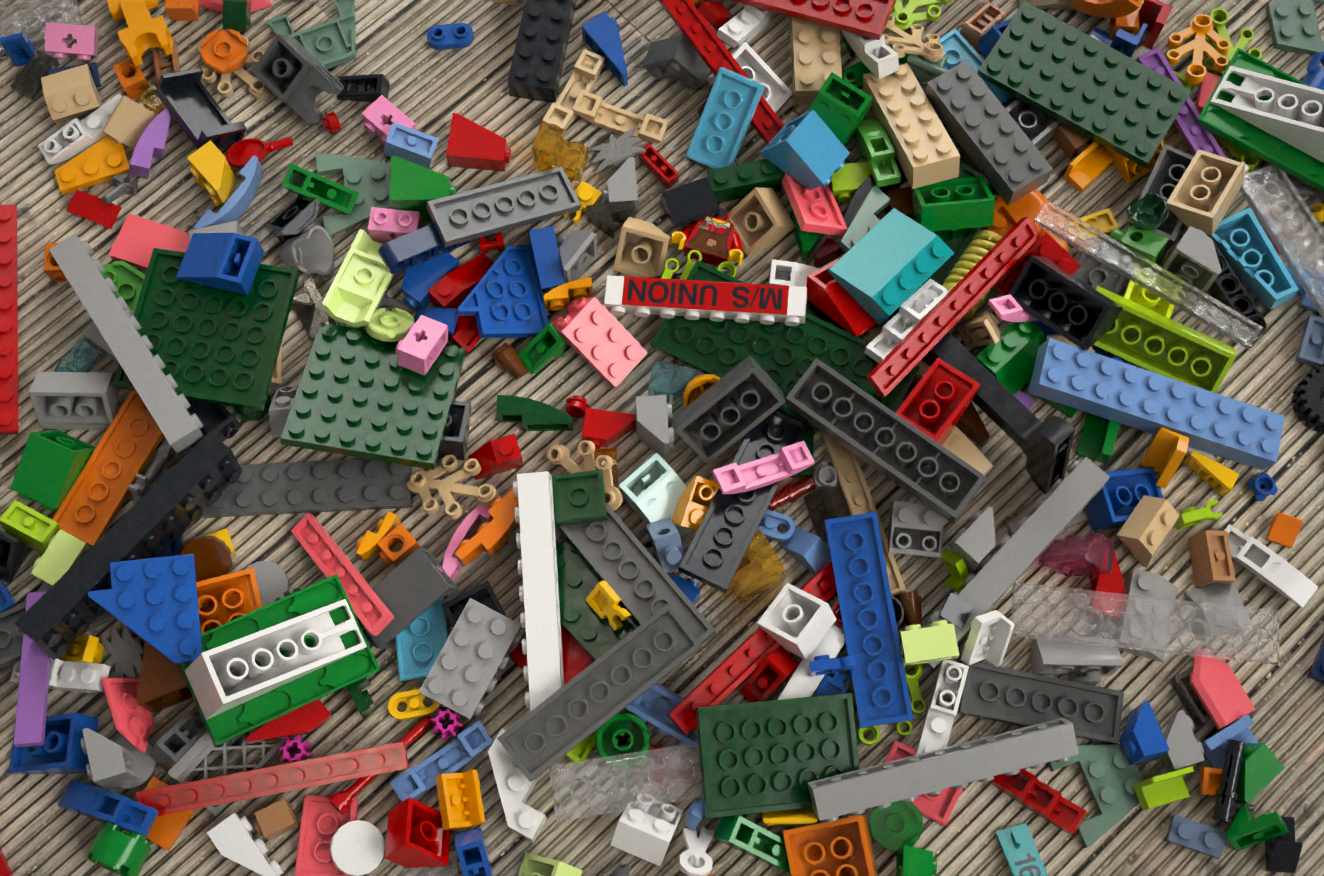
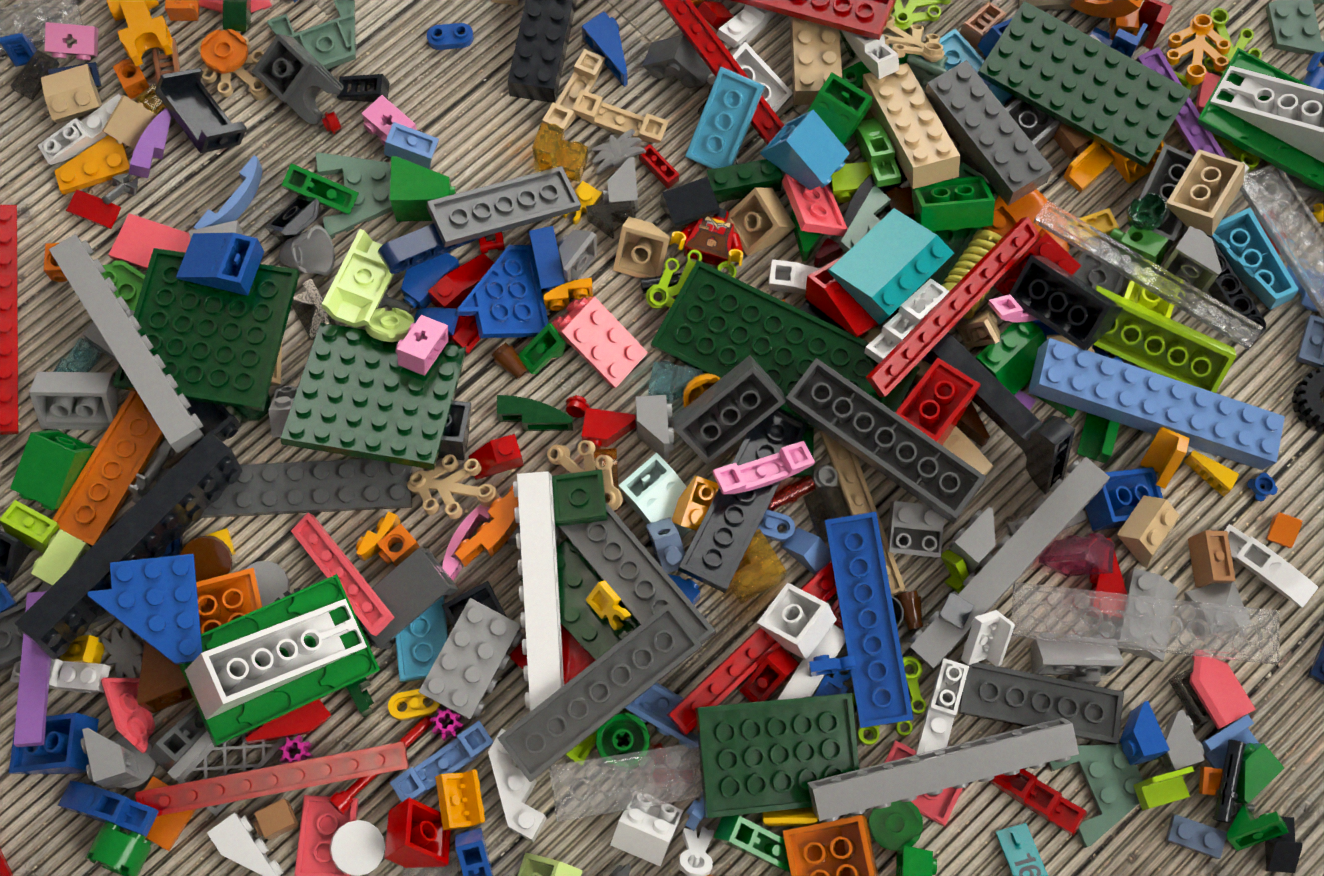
yellow slope [187,140,236,207] -> none
red piece [226,136,293,168] -> none
bright pink brick [368,207,423,243] -> none
red slope [446,113,511,172] -> none
brick [604,275,807,326] -> none
yellowish green brick [900,620,959,666] -> none
lime plate [1175,499,1223,530] -> none

